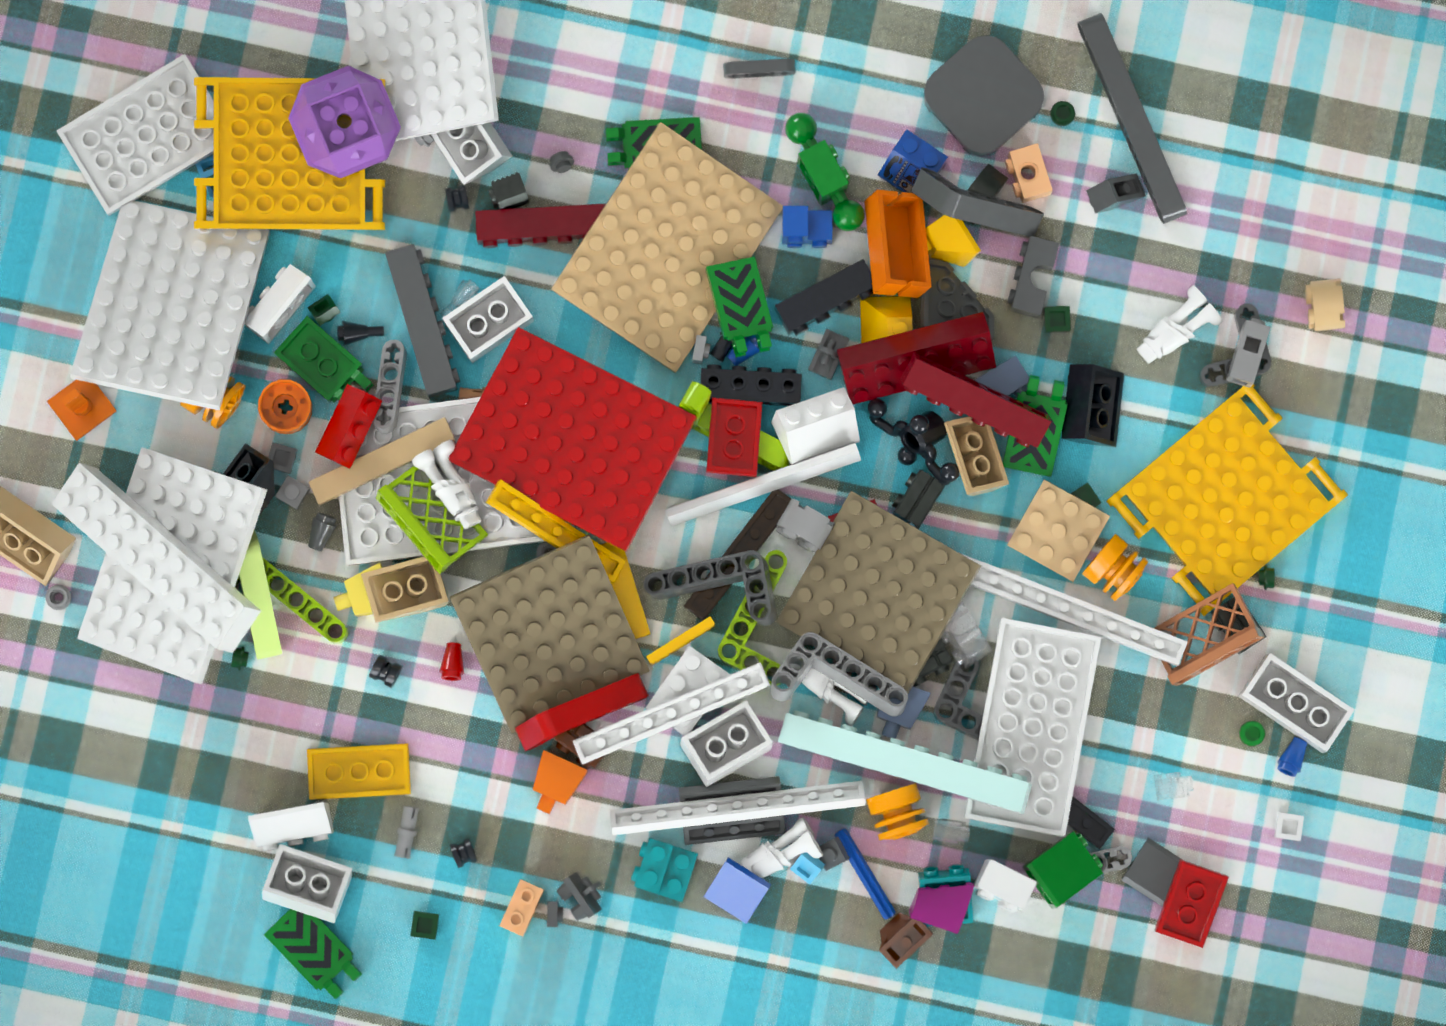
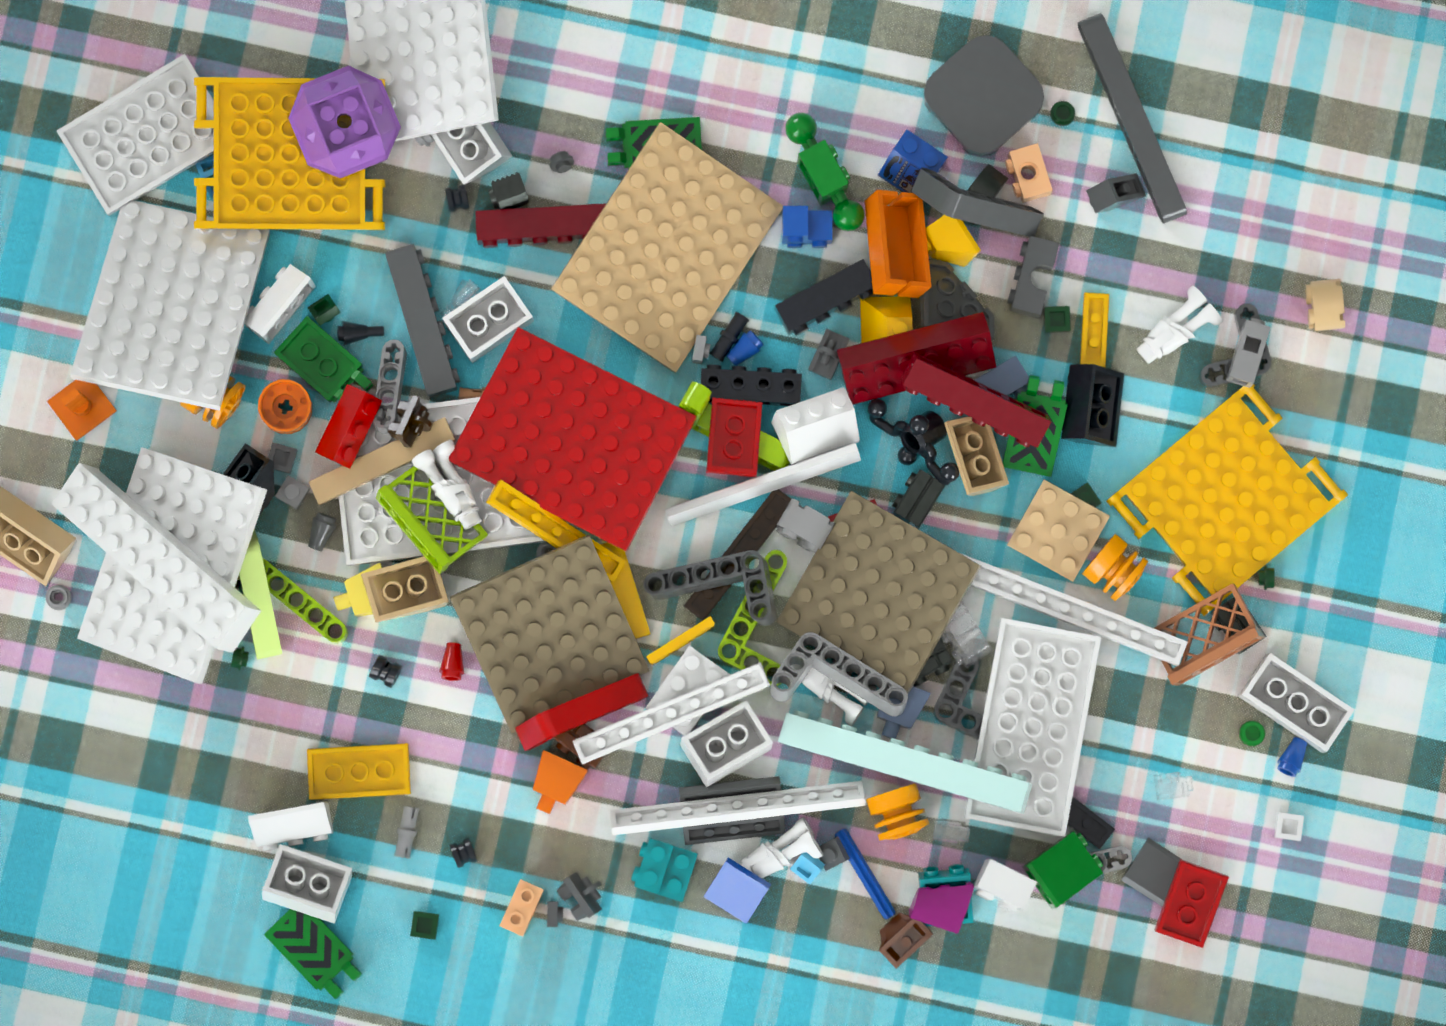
green tile [705,257,773,358] -> none
dark grey beam [723,59,796,79] -> none
none -> dark brown hips [387,395,433,448]
none -> yellow tile [1080,292,1109,367]

